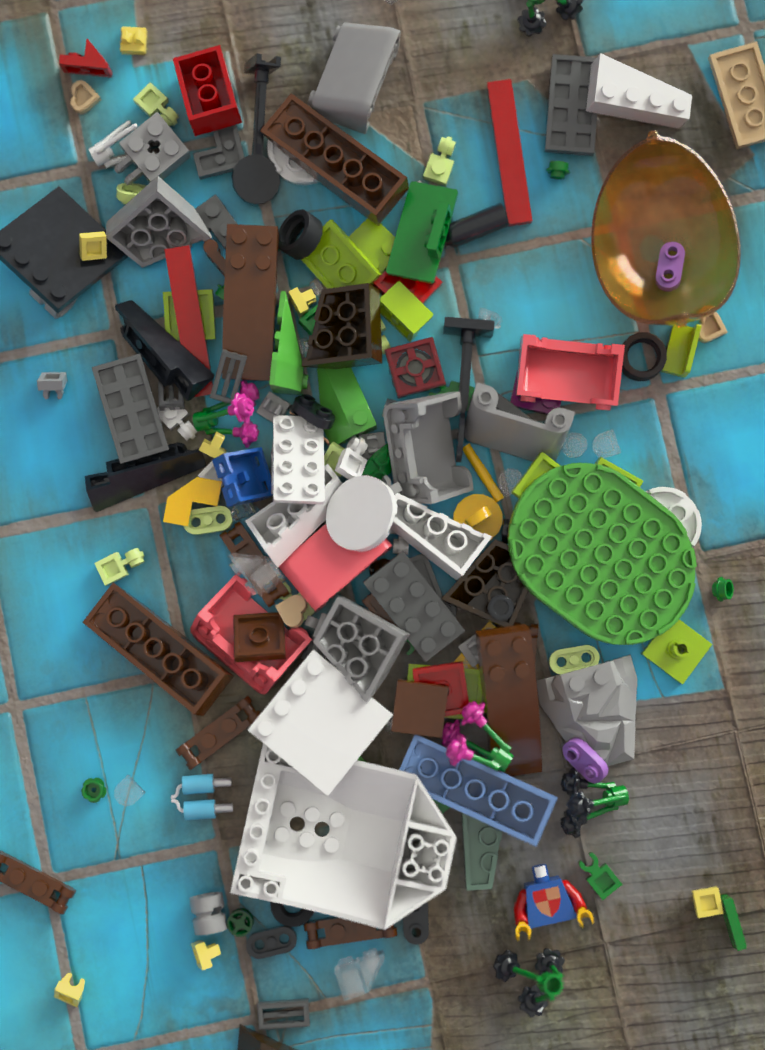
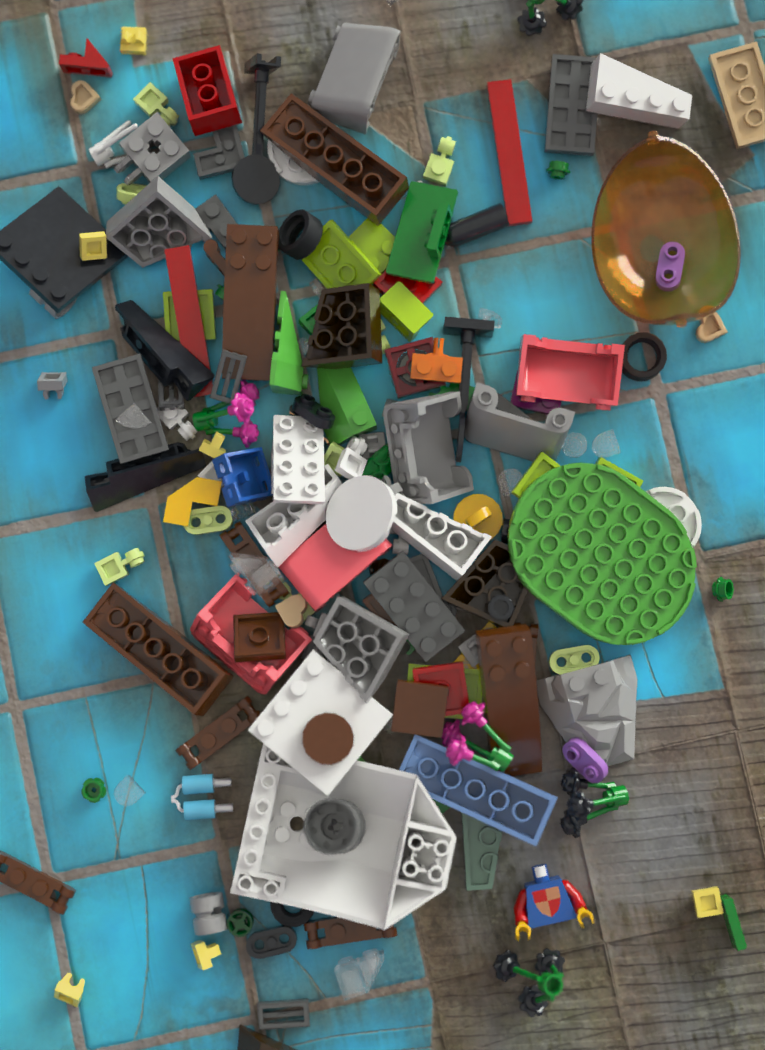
light grey tile [256,391,290,423] -> none
light yellow tile [288,287,316,318] -> none
black plate [403,902,429,945] -> none
yellow piece [463,444,505,502] -> none
green plate [578,852,623,900] -> none
lime tile [641,619,712,685] -> none
lime panel [661,323,702,378] -> none
none -> clear tile [115,403,152,429]
none -> reddish brown tile [302,713,354,765]
none -> dark grey wheel [304,799,366,854]
none -> orange plate [410,338,463,384]

